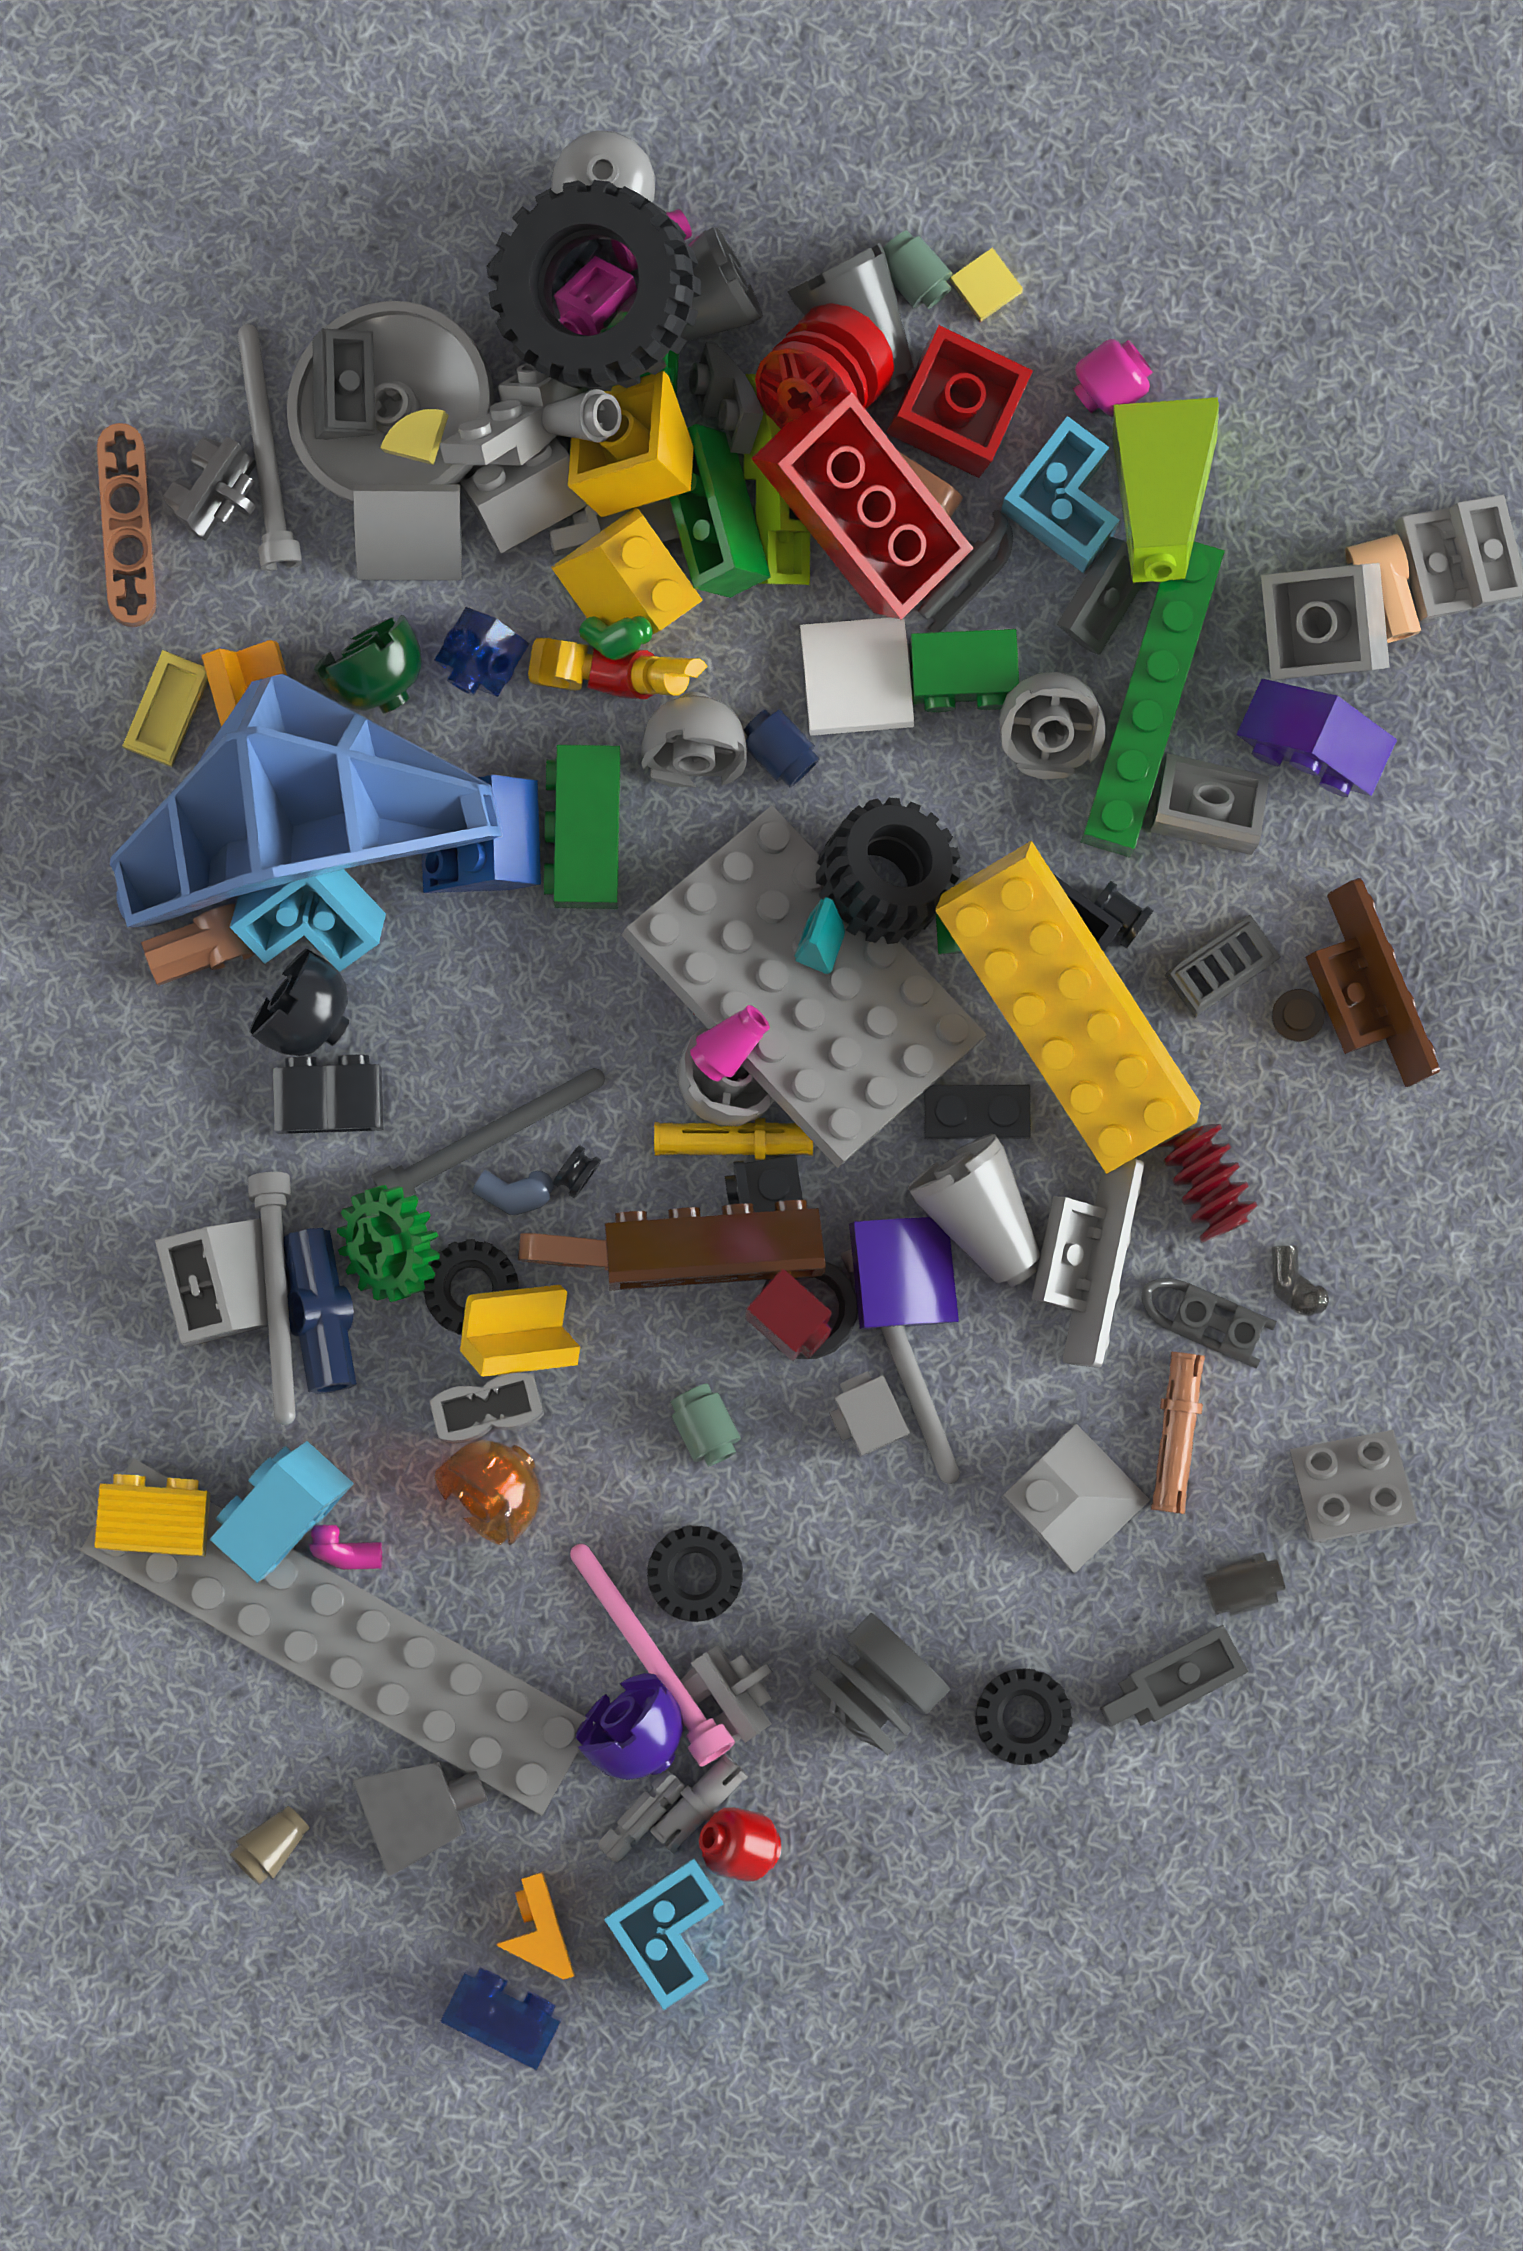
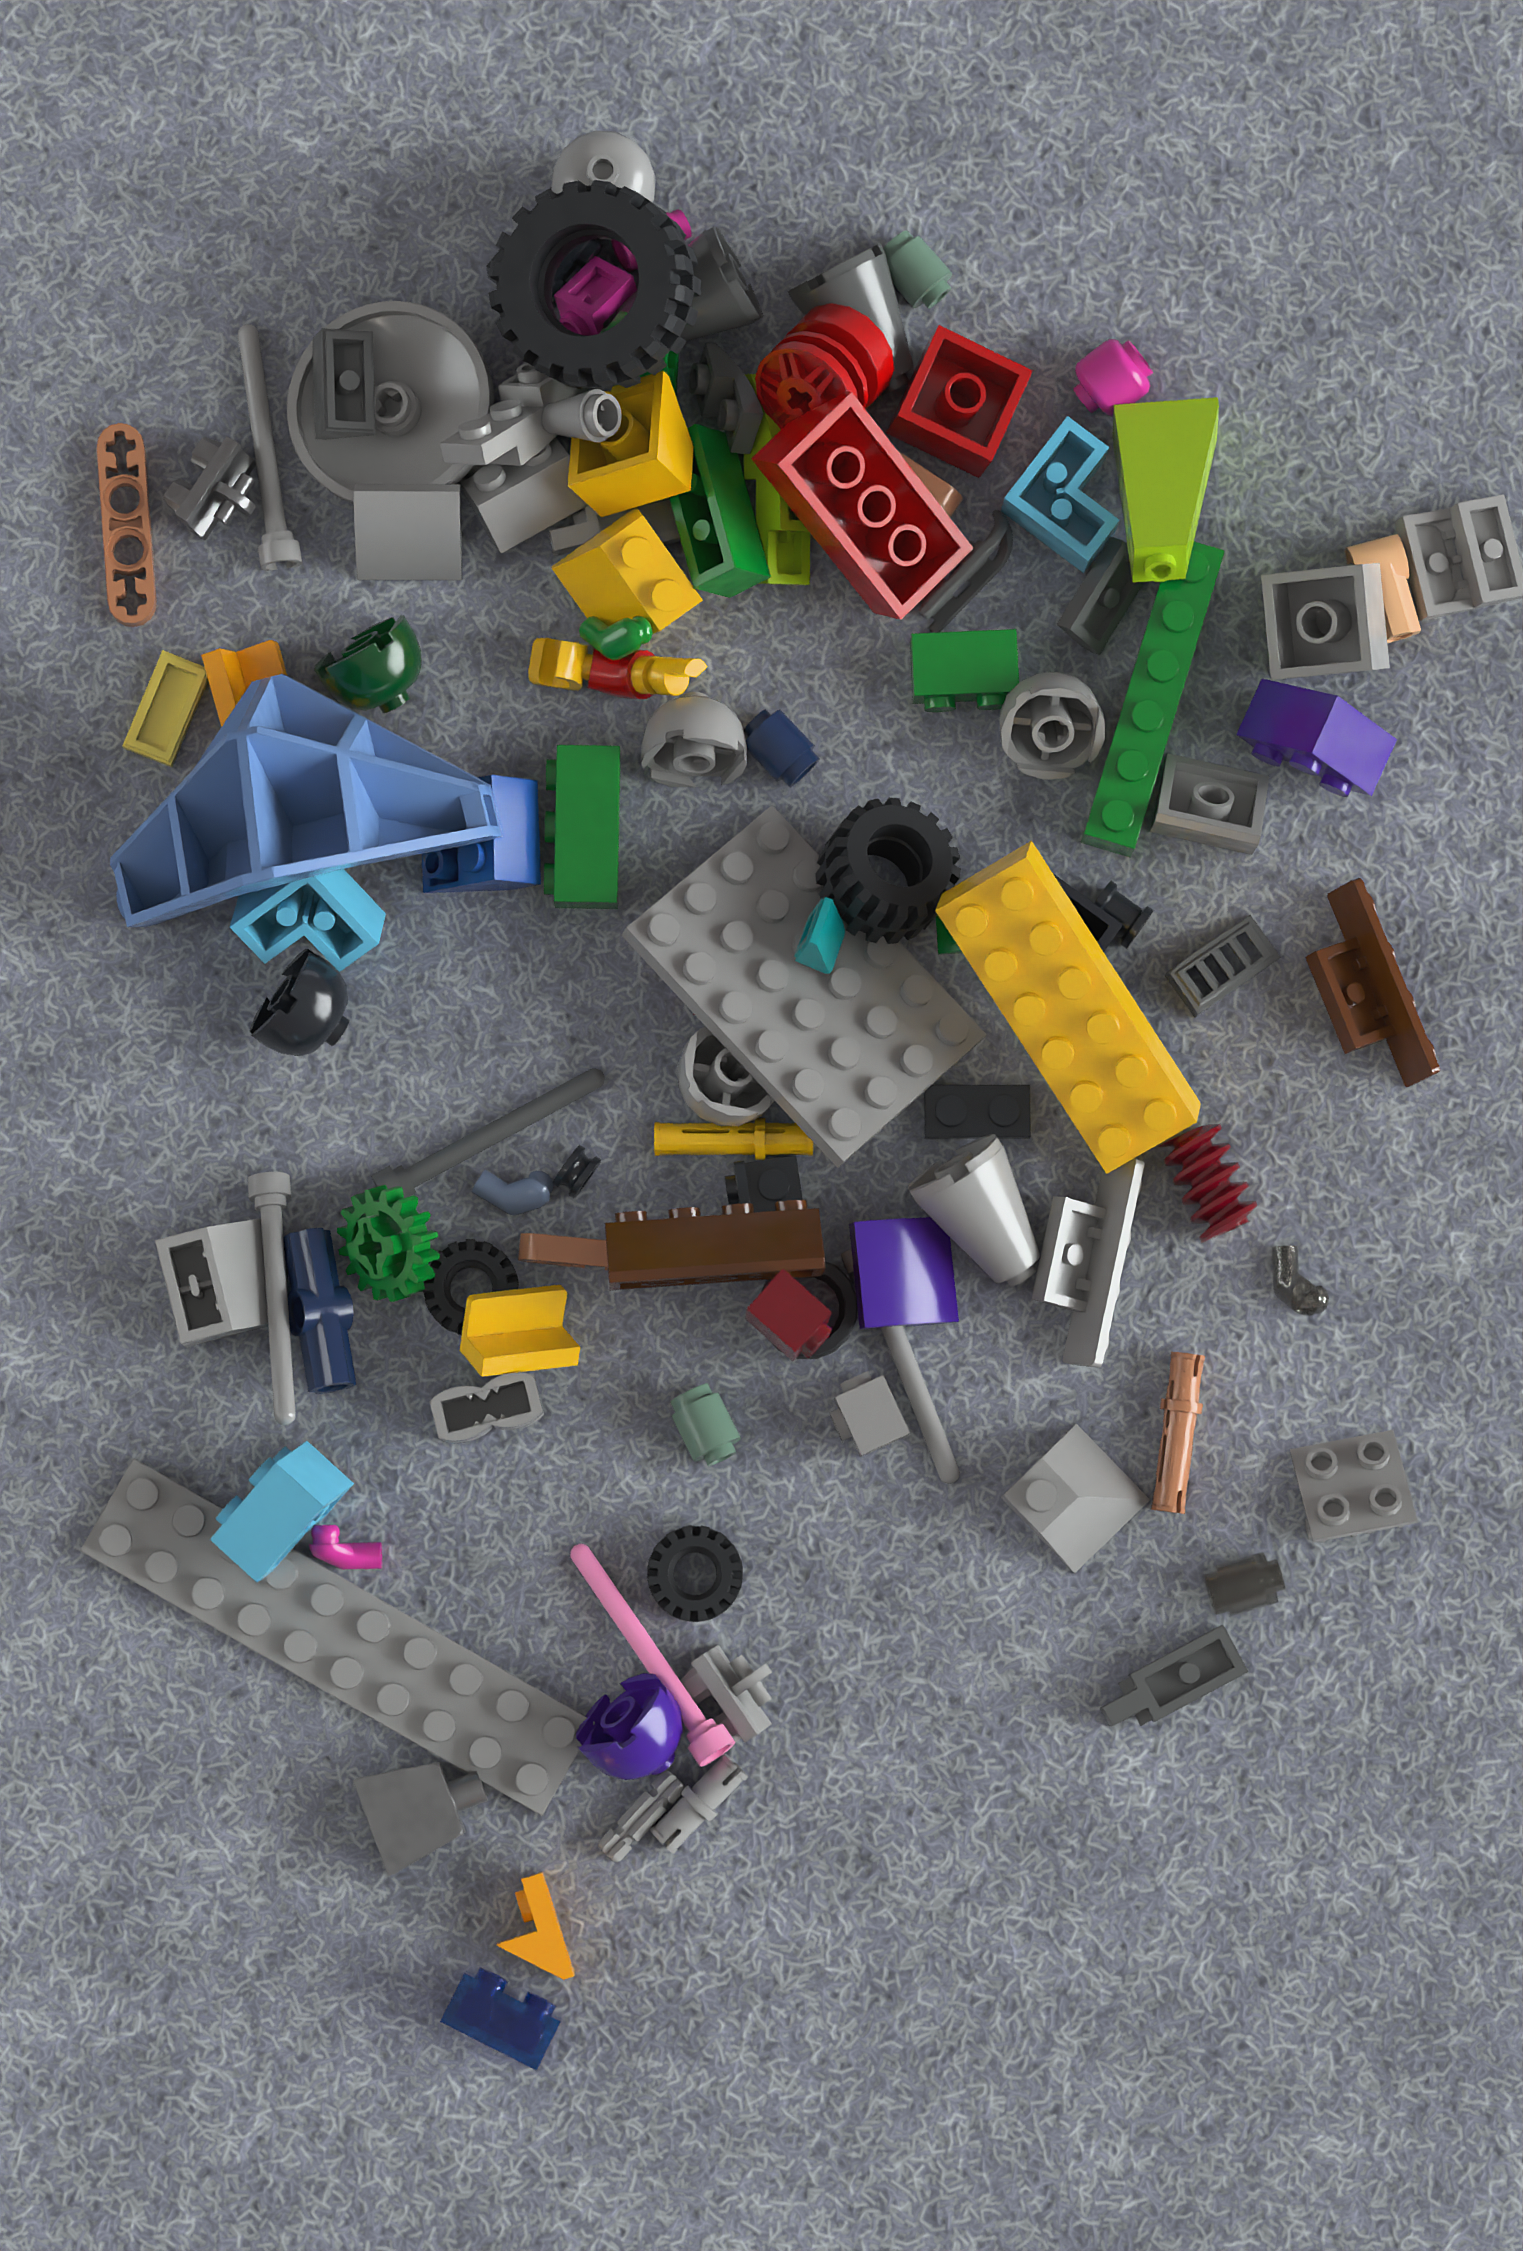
yellow brick [94,1474,211,1557] -> none
nougat piece [141,904,255,986] -> none
dark tan cone [230,1806,310,1885] -> none
black brick [273,1055,383,1134] -> none
light yellow tile [380,409,449,465] -> none
clear blue brick [434,607,530,697] -> none
clear orange cylinder [434,1440,541,1545] -> none
medium azure brick [604,1858,724,2010] -> none
dark pink cone [690,1005,770,1081] -> none
red head [699,1807,781,1881] -> none
white slope [800,617,914,736] -> none
dark grey wheel [808,1612,951,1755] -> none
light yellow tile [950,248,1023,322] -> none
black tyre [975,1668,1073,1765] -> none
dark grey piece [1141,1278,1277,1369] -> none
dark brown plate [1272,989,1325,1042] -> none

